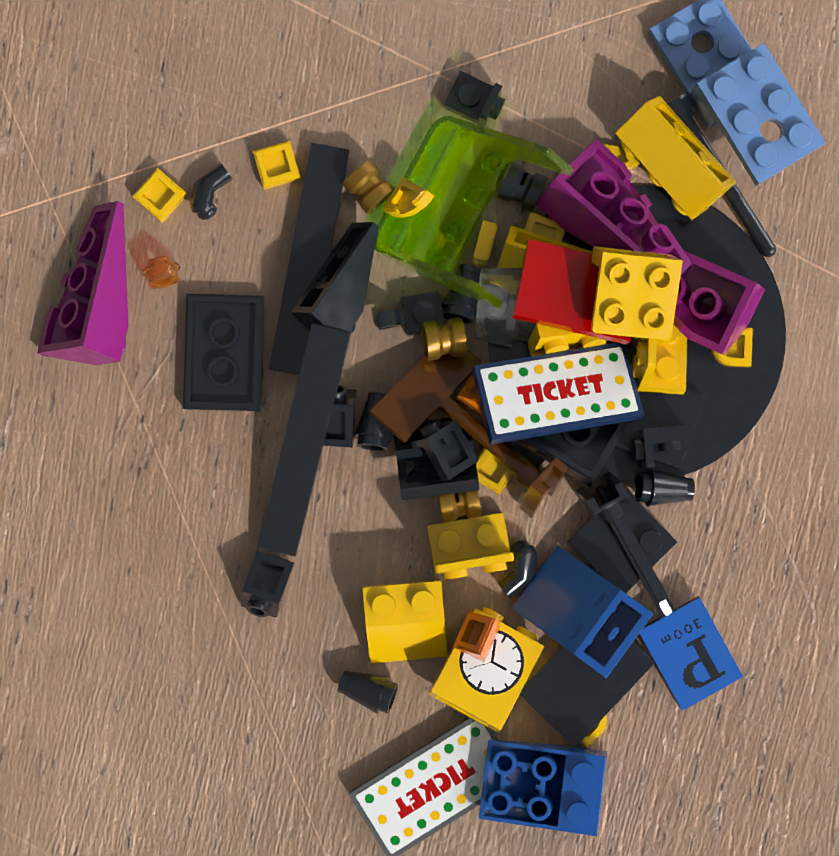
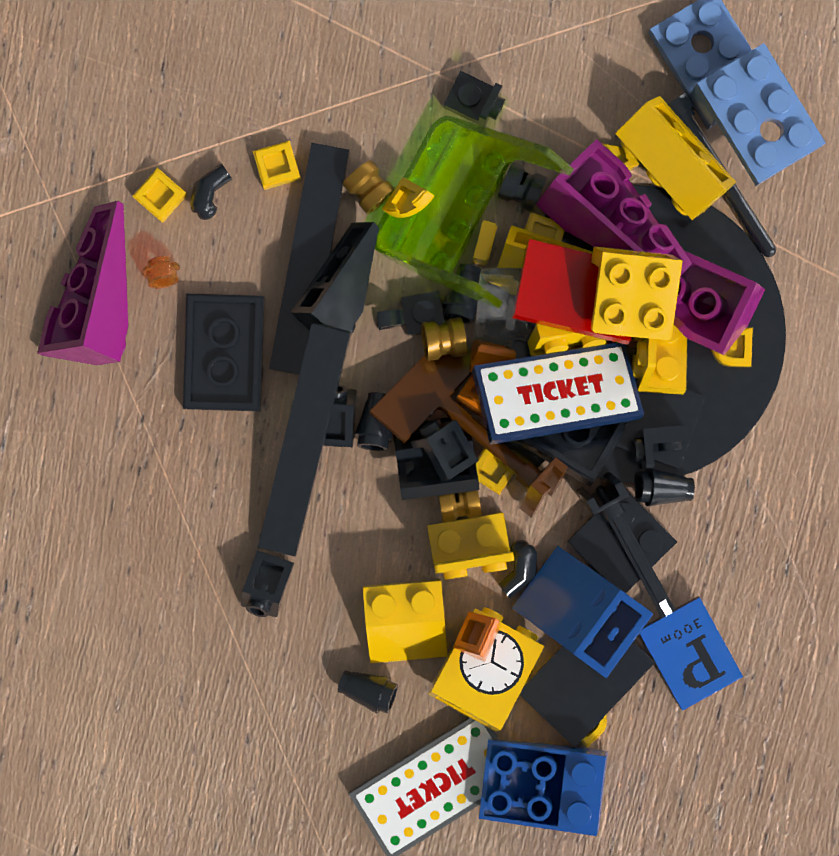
none -> orange slope [470,340,517,372]

